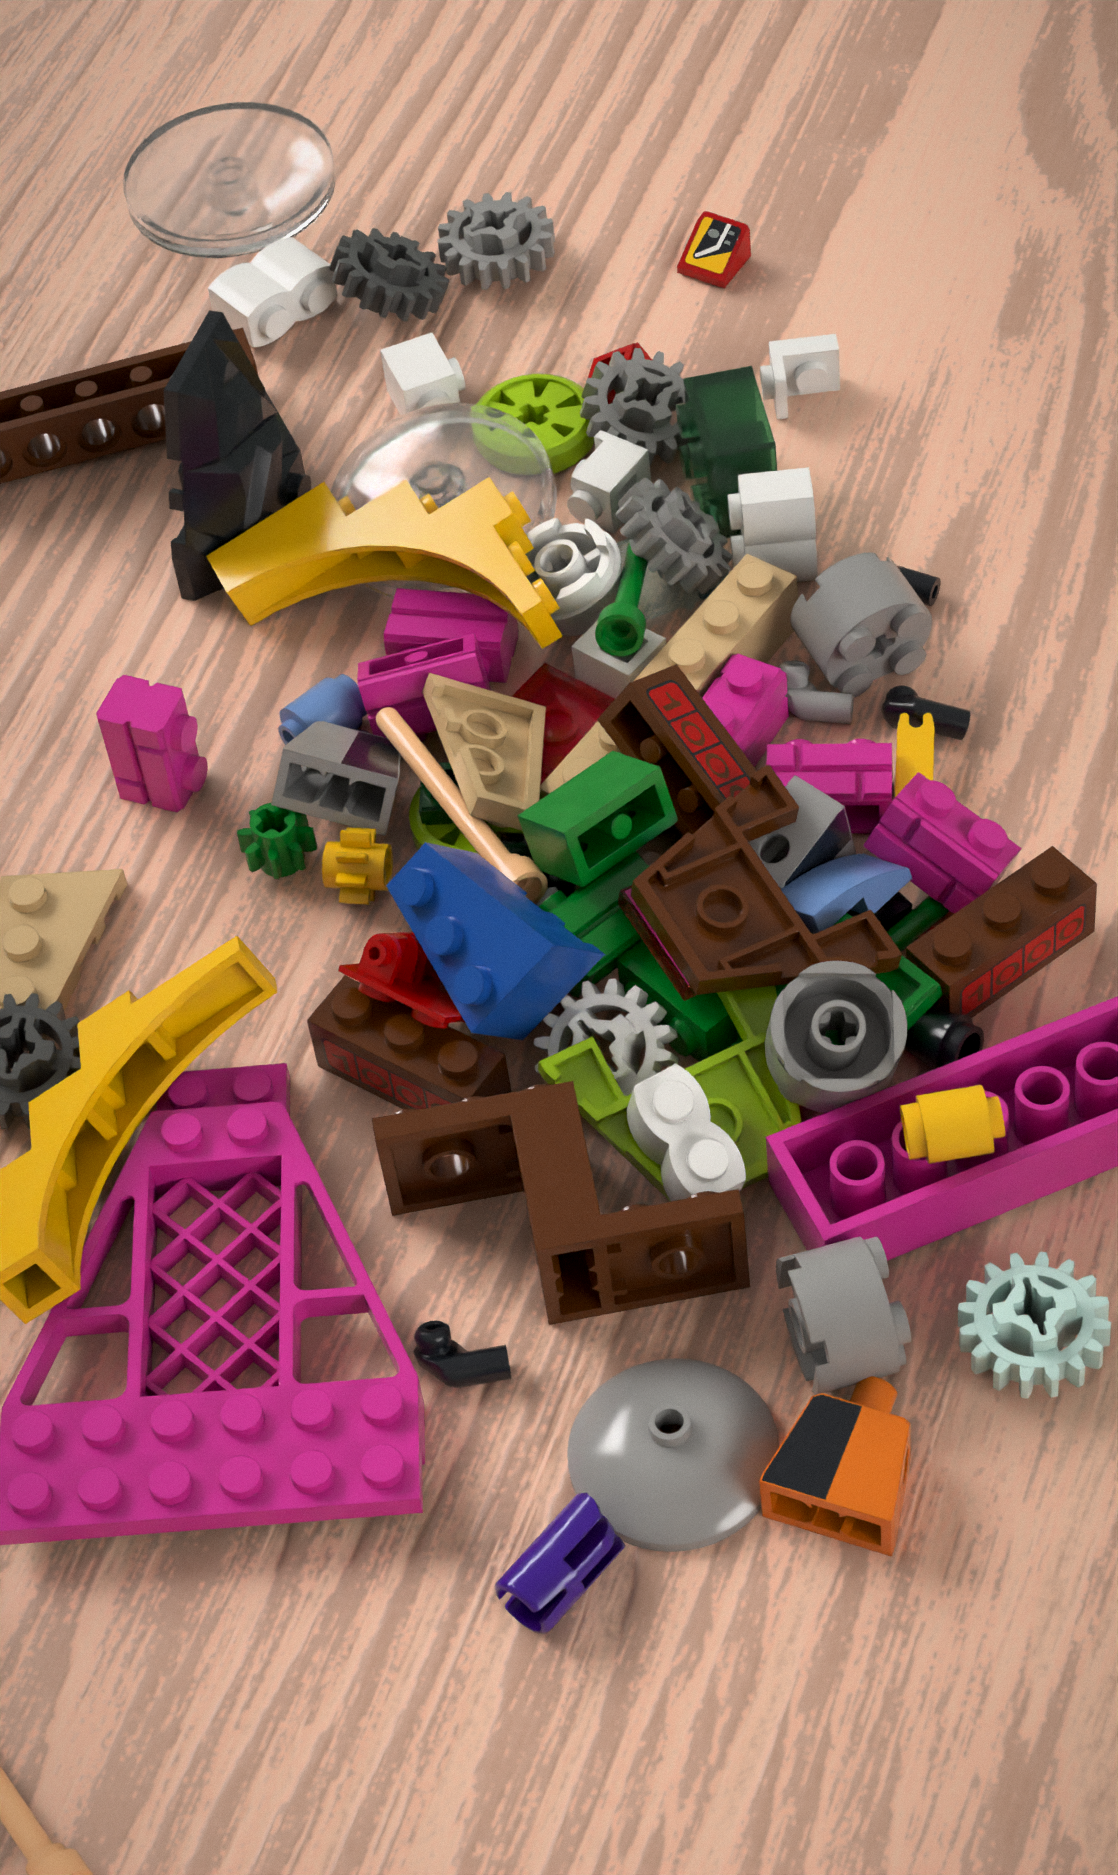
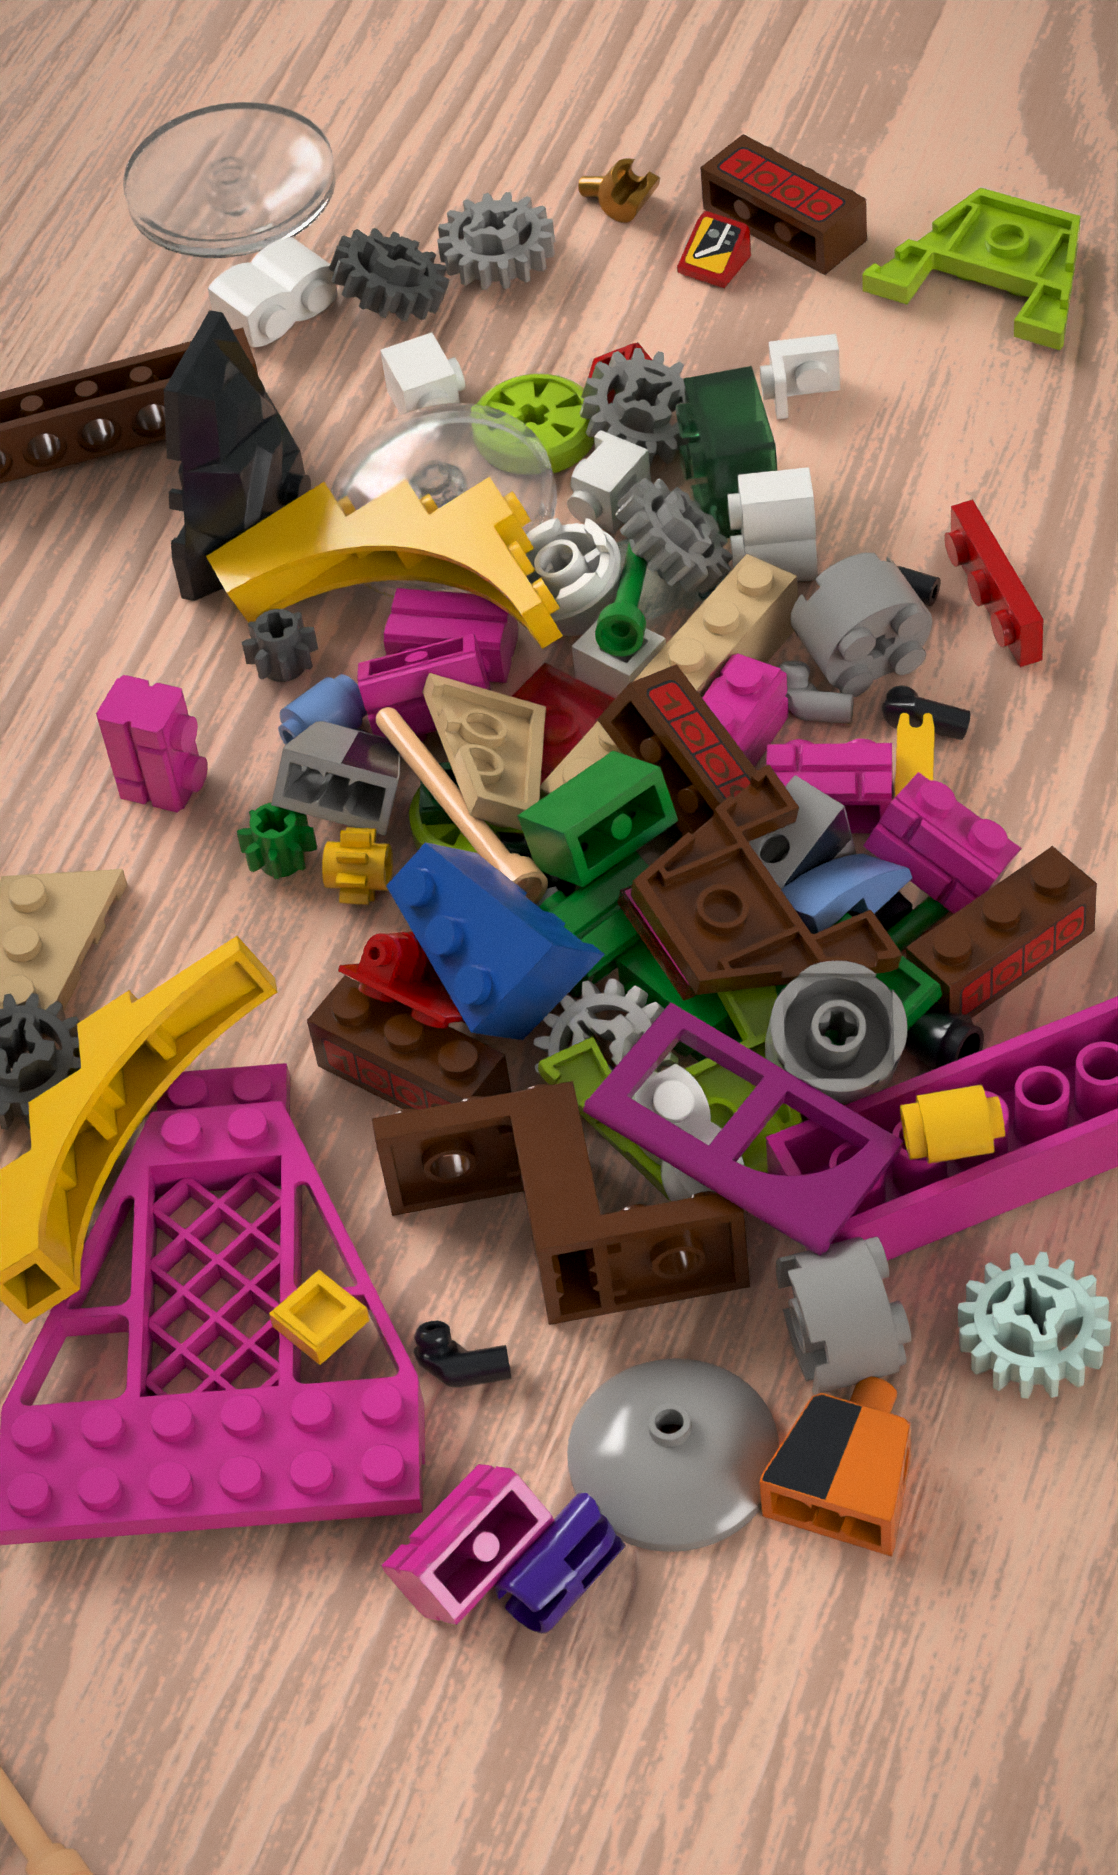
none -> dark grey gear [242,609,318,682]
none -> yellow tile [269,1270,370,1365]
none -> dark pink brick [381,1464,555,1625]
none -> pearl gold piece [578,158,661,223]
none -> magenta window [583,1002,903,1256]
none -> reddish brown brick [700,134,867,275]
none -> lime wing [862,187,1081,350]
none -> red plate [944,499,1044,667]

